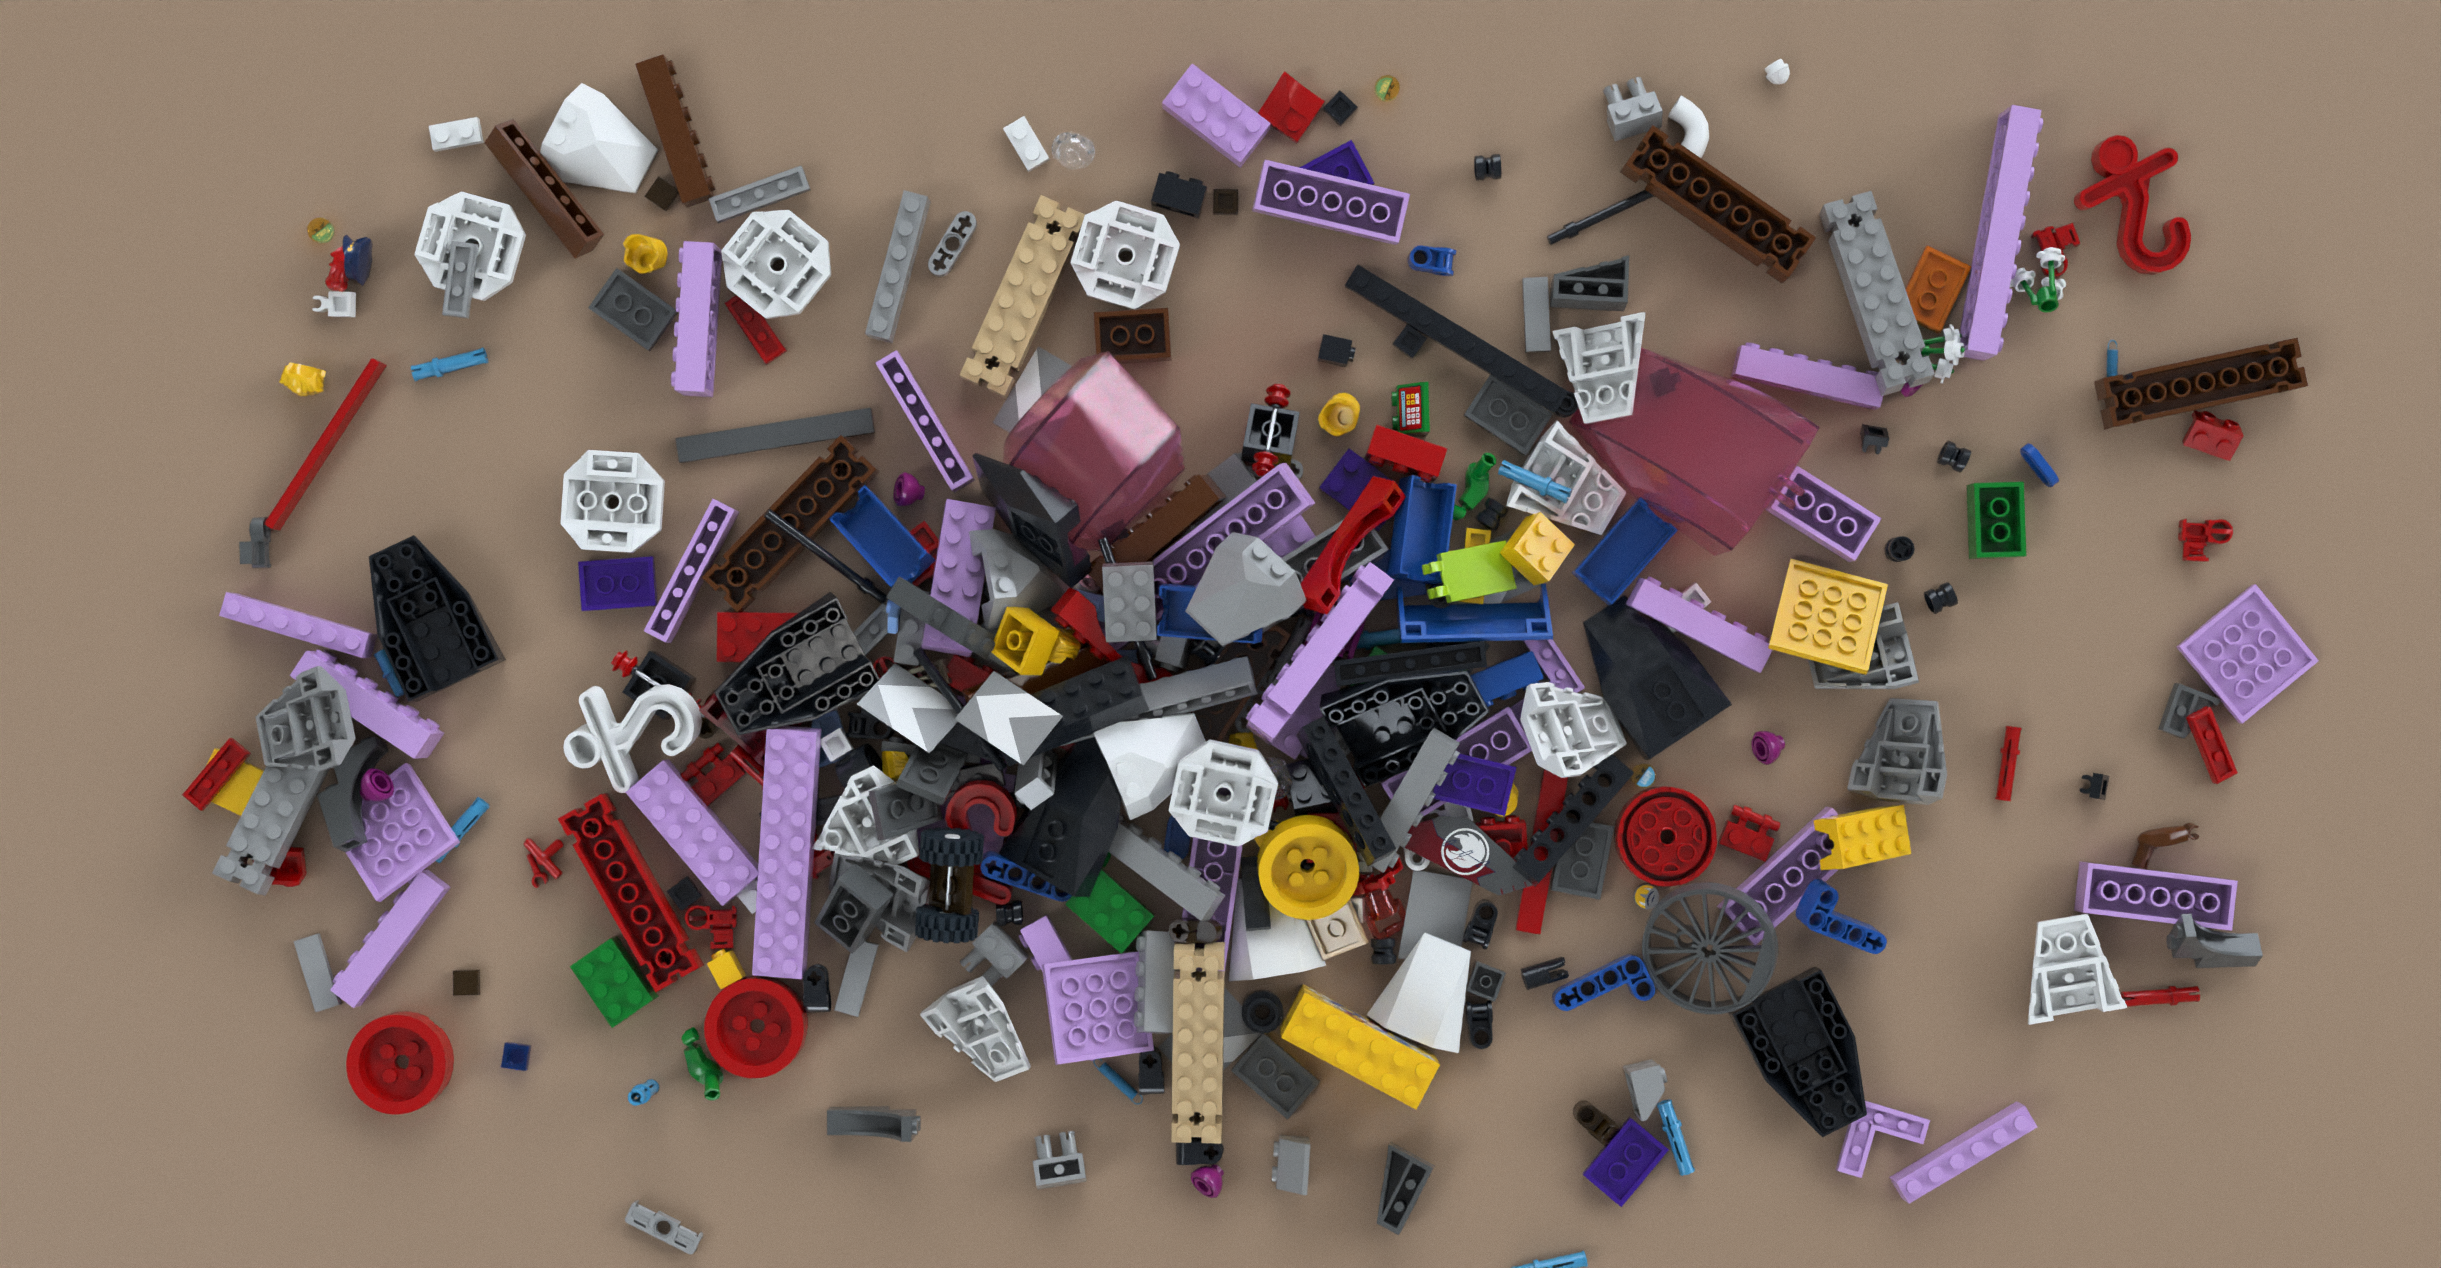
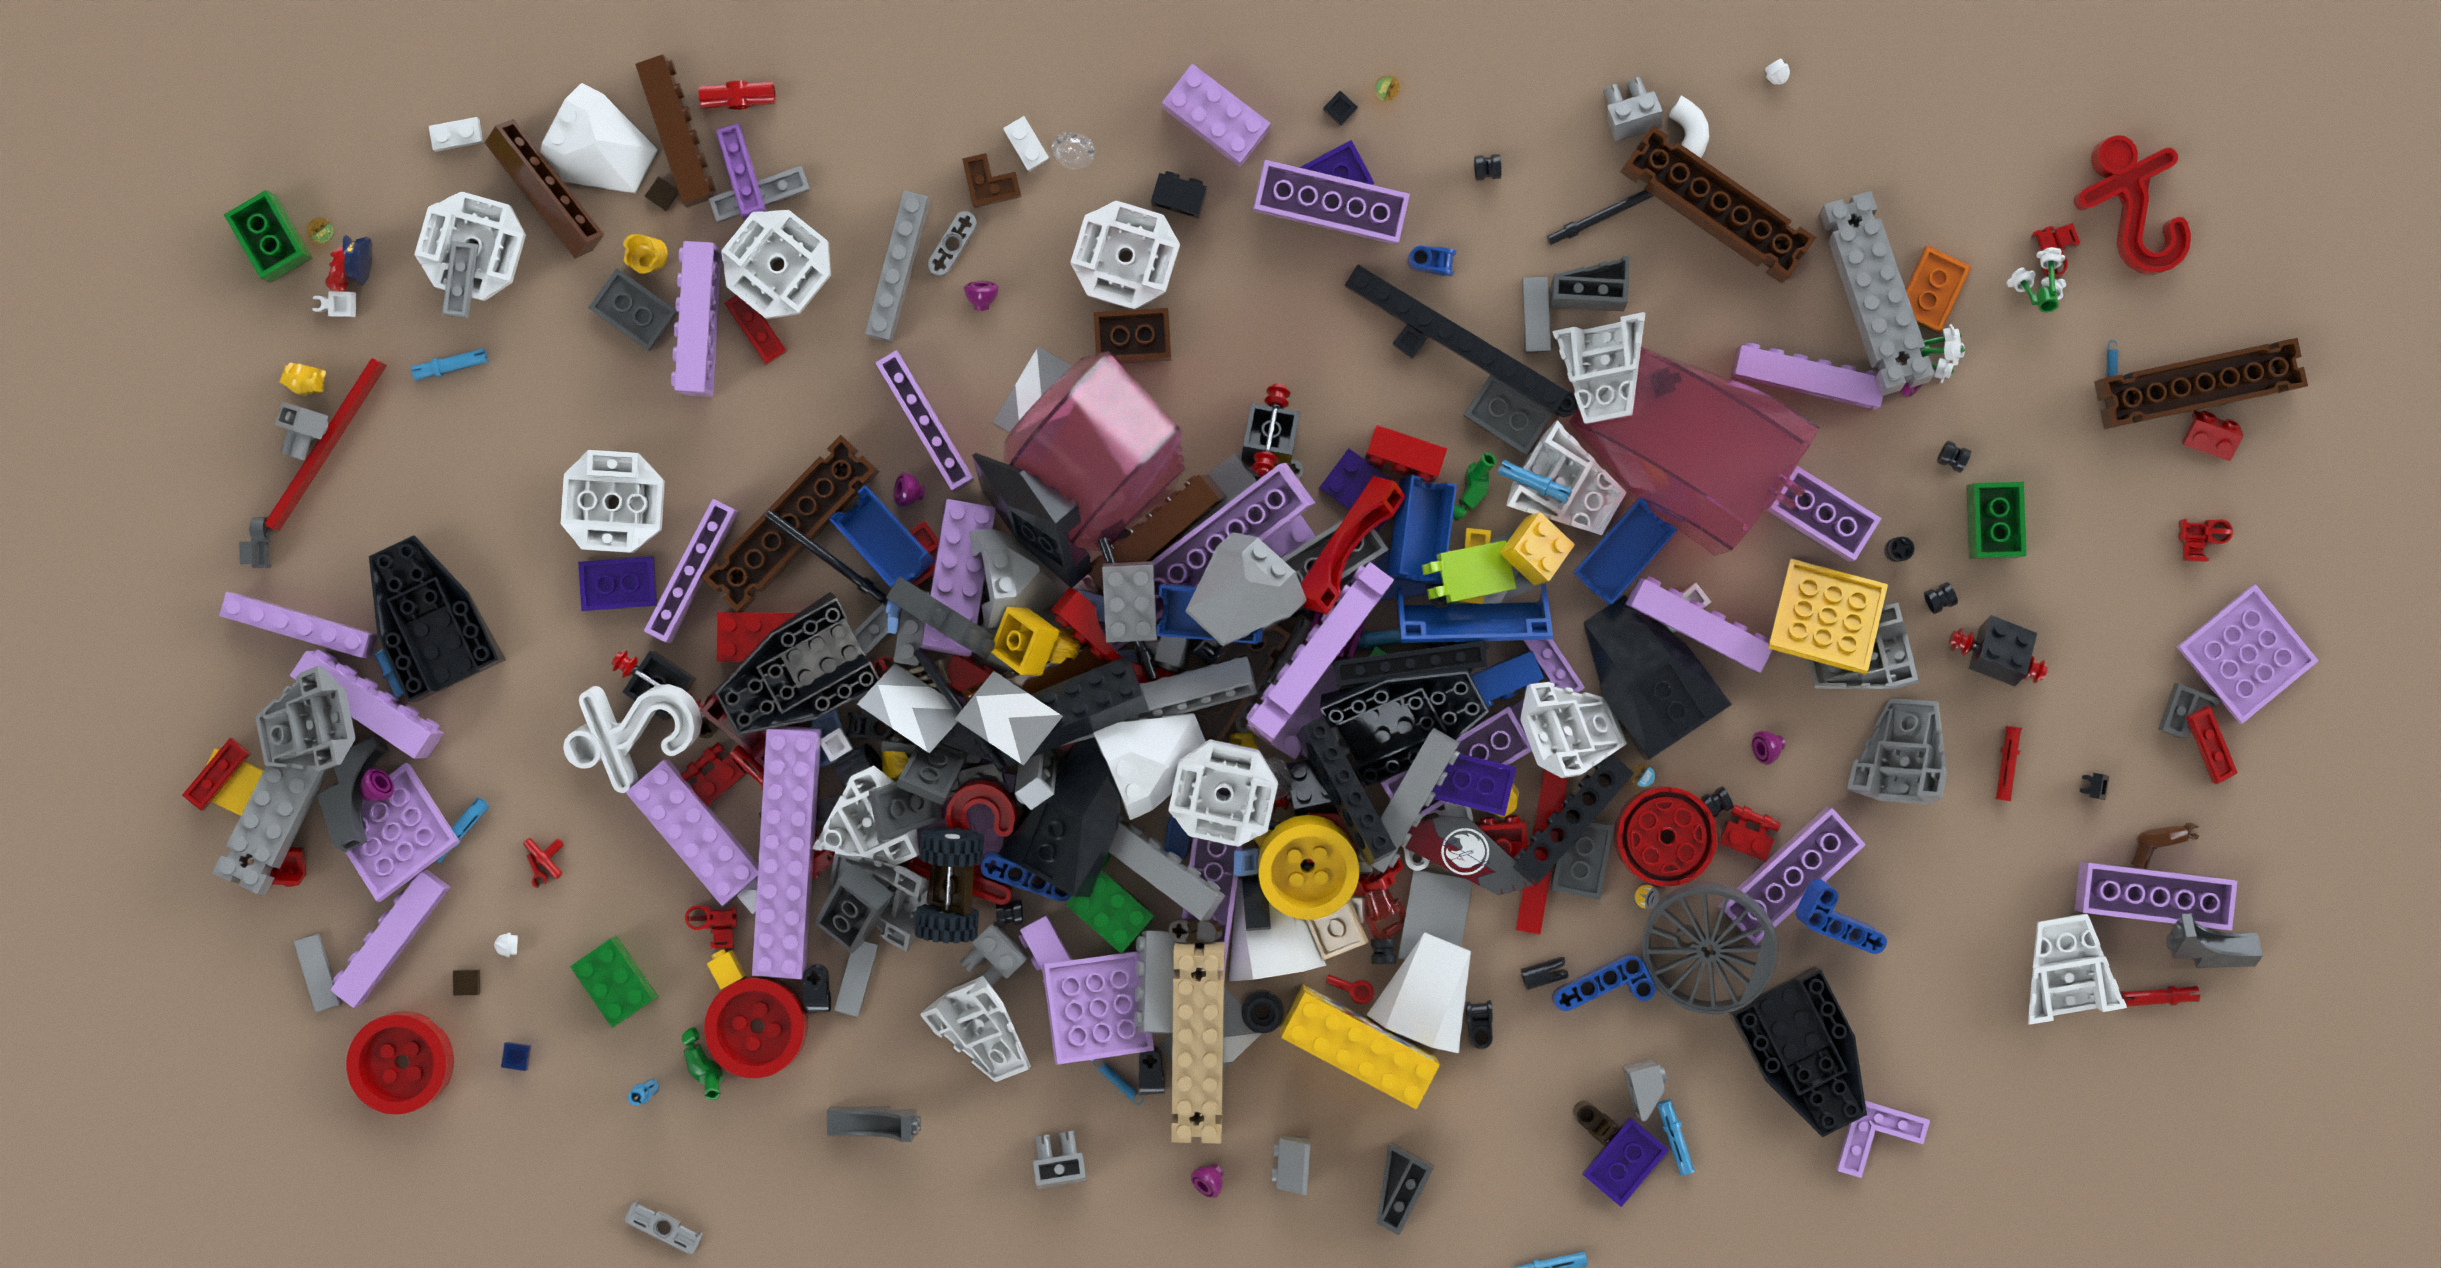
red brick [558,793,704,993] -> none
black plate [667,876,703,911] -> none
dark grey tile [675,408,875,463] -> none
tan brick [959,195,1085,399] -> none
black piece [1176,1137,1224,1165] -> none
dark brown tile [1213,189,1238,215] -> none
dark grey plate [1231,1033,1320,1120] -> none
red plate [1258,71,1325,143] -> none
black brick [1318,334,1356,367] -> none
yellow hair [1318,393,1360,437] -> none
slope [1391,382,1430,437] -> none
black piece [1462,899,1498,950] -> none
dark grey piece [1466,961,1506,1002] -> none
black wheel [1475,497,1509,531] -> none
yellow brick [1813,805,1911,870] -> none
black tile [1860,424,1889,454] -> none
lavender brick [1889,1101,2037,1204] -> none
lavender brick [1959,105,2043,361] -> none
blue tile [2020,443,2059,487] -> none
none -> green brick [223,190,312,283]
none -> light grey brick [275,401,328,461]
none -> white plate [494,933,518,957]
none -> red piece [698,81,776,110]
none -> medium lavender tile [716,123,767,220]
none -> reddish brown plate [962,153,1022,208]
none -> magenta brick [964,281,998,311]
none -> medium blue plate [1234,848,1259,876]
none -> red plate [1325,974,1374,1005]
none -> black wheel [1700,786,1734,818]
none -> black brick [1949,615,2048,687]

